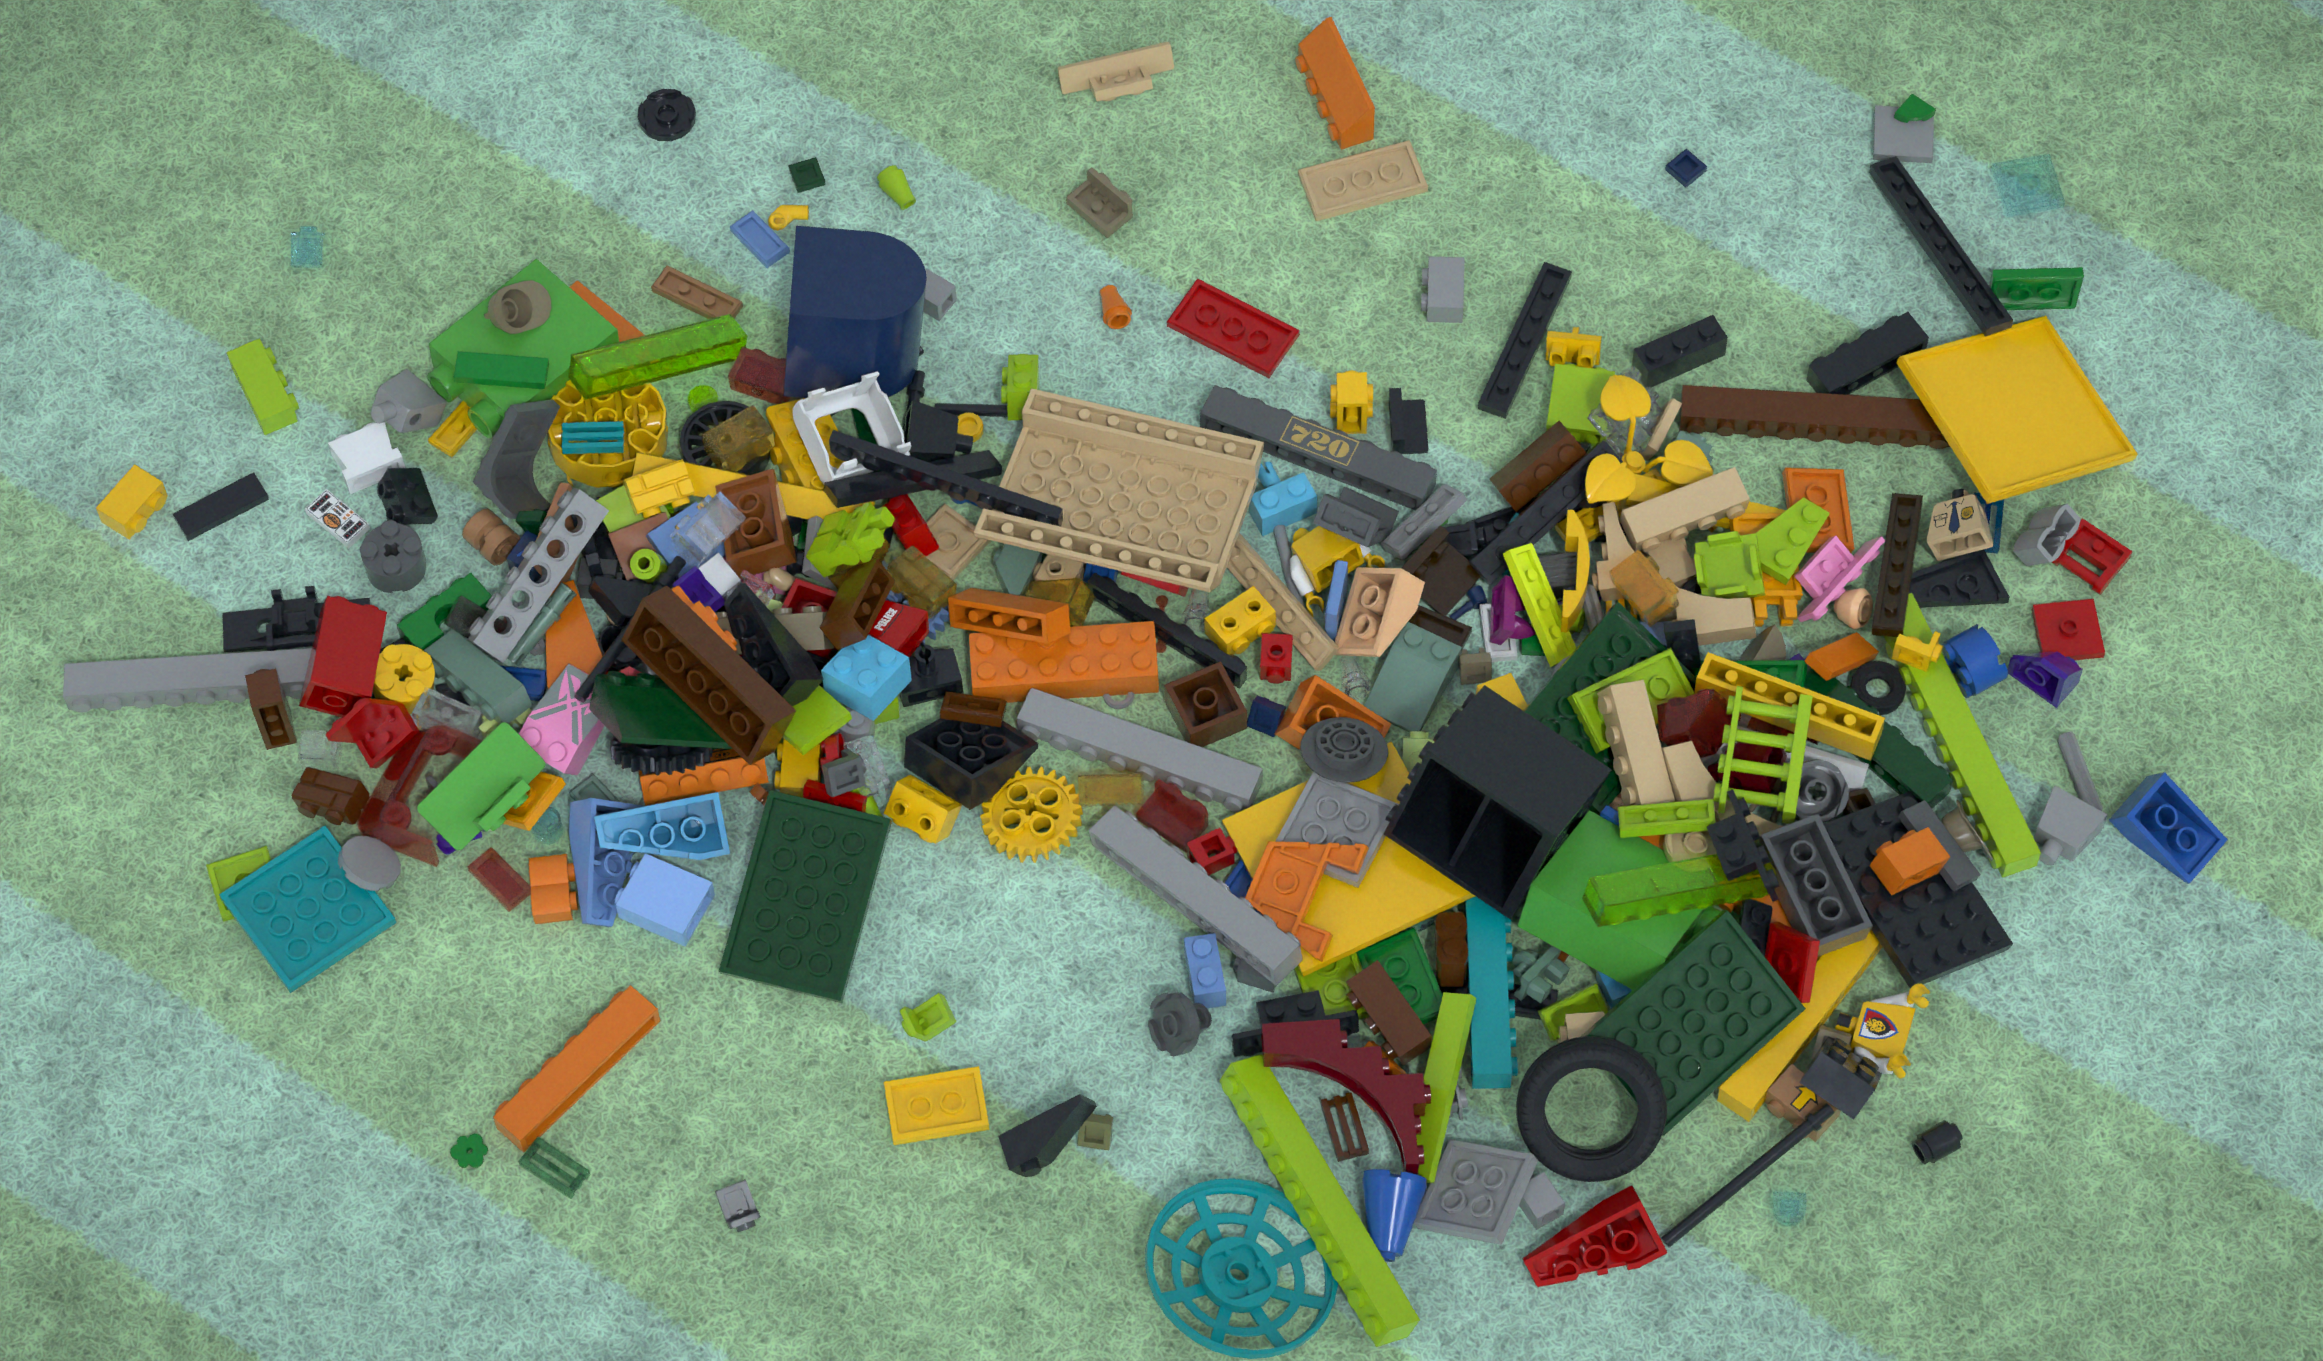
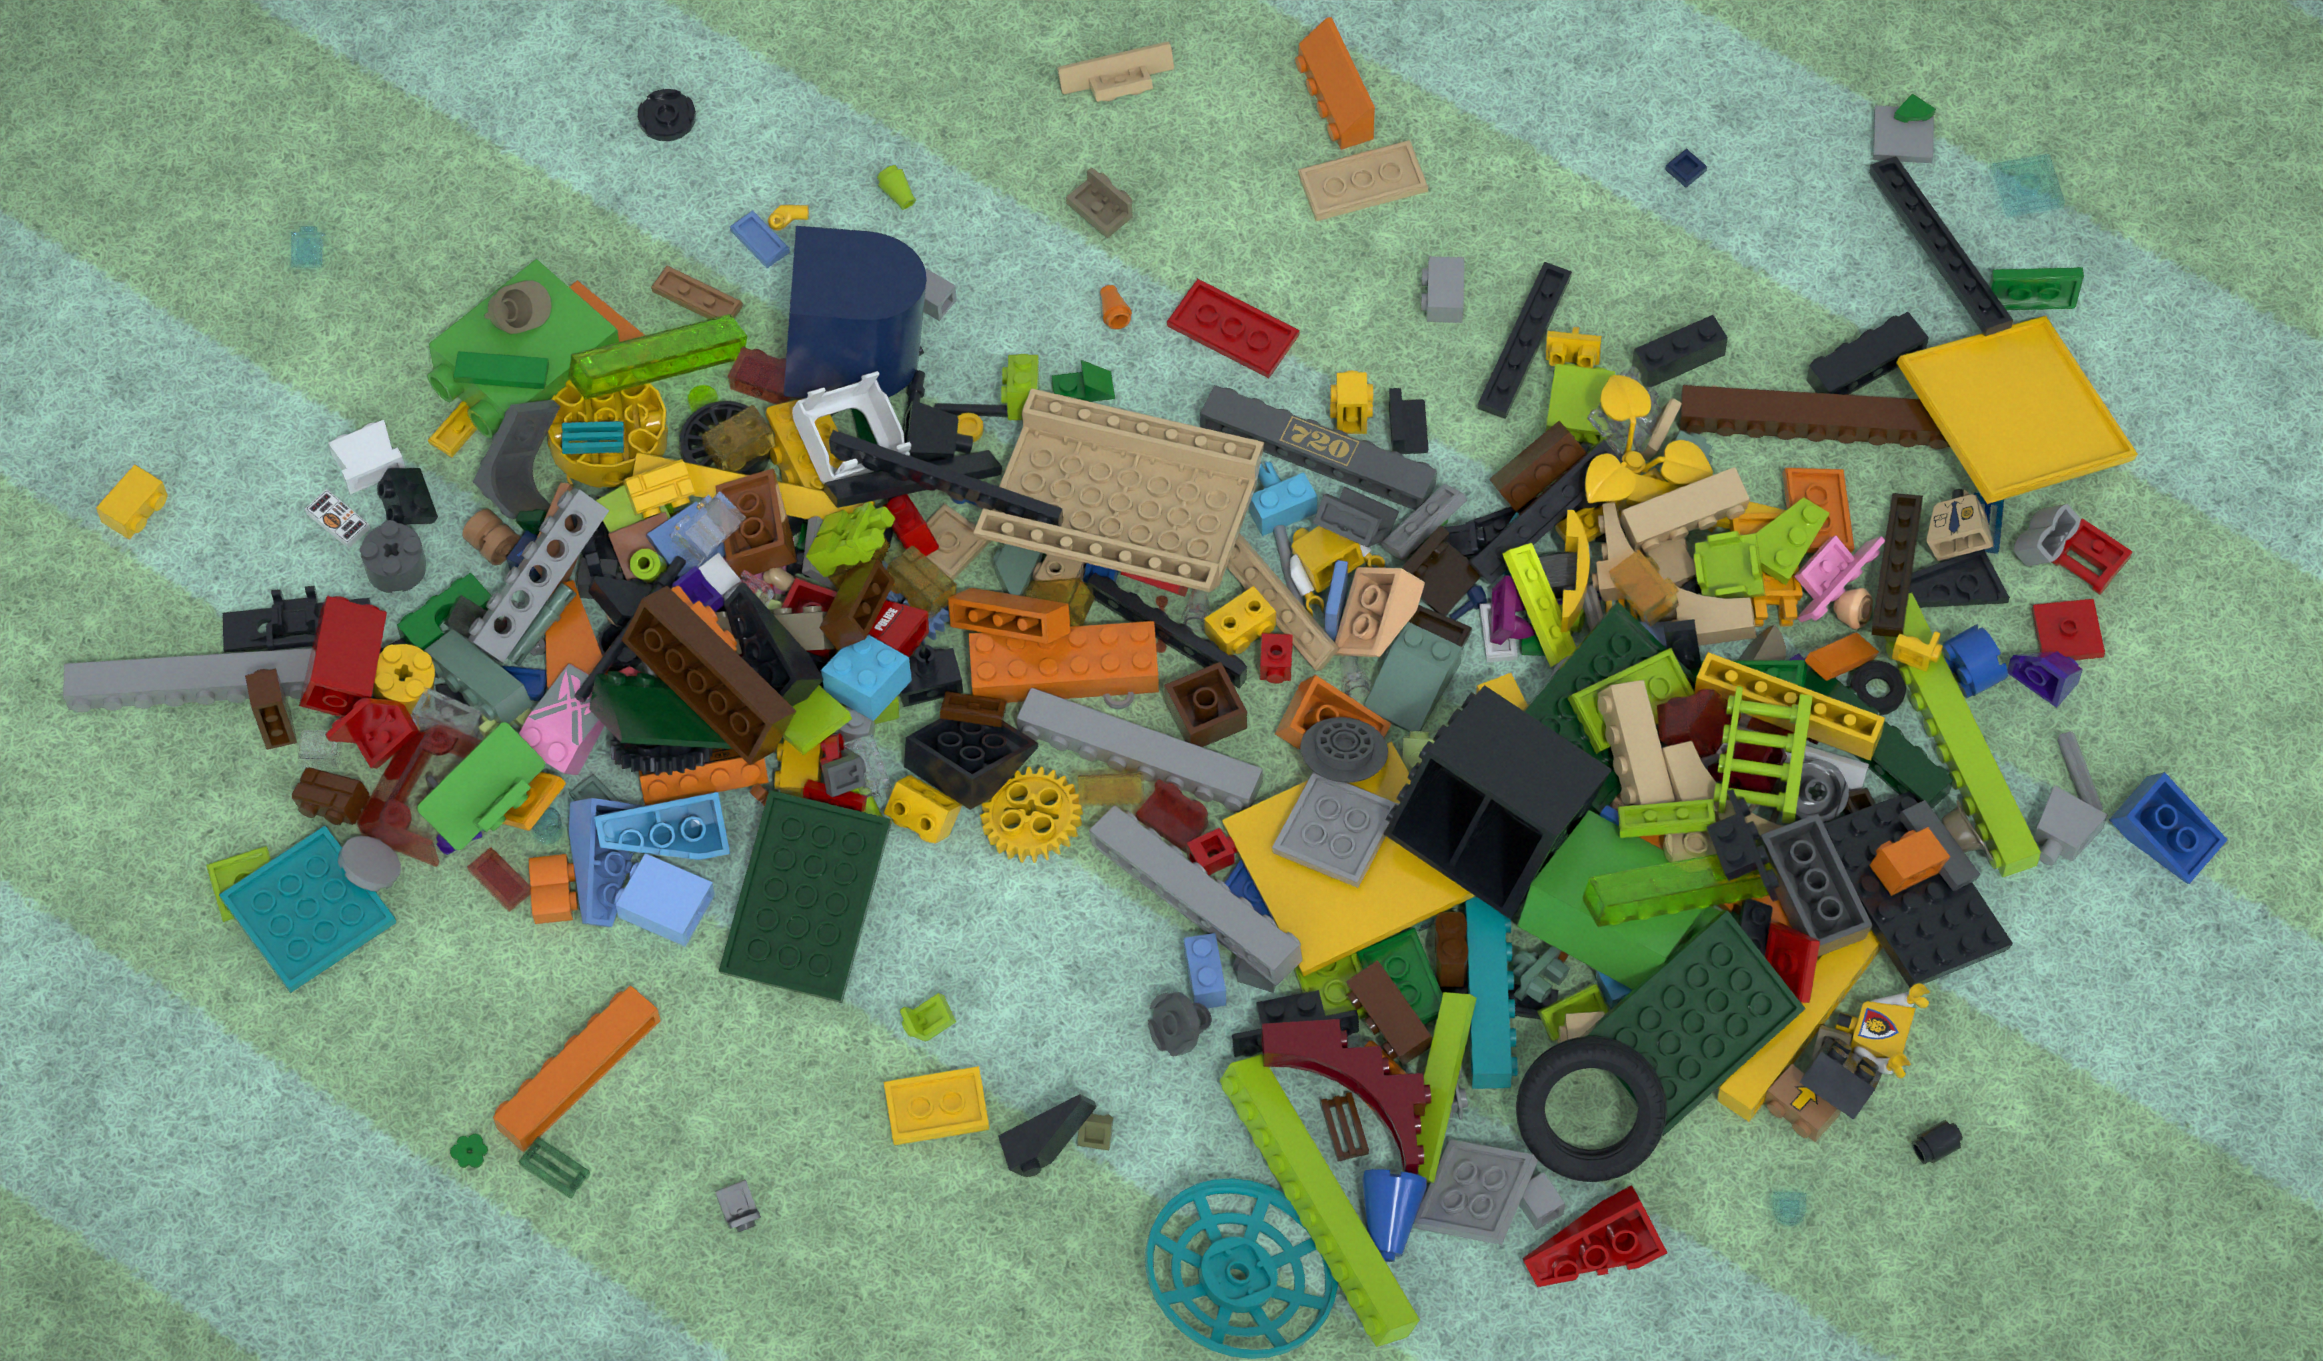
black tile [173,472,269,541] -> none
lime brick [226,338,299,435] -> none
light grey torso [371,369,447,433] -> none
dark green tile [788,157,826,193] -> none
orange wing [1245,841,1369,962] -> none
dark blue tile [1247,695,1286,737] -> none
dark tan tile [1459,648,1492,685] -> none
black bar [1661,1103,1835,1248] -> none
none -> green slope [1052,360,1115,402]

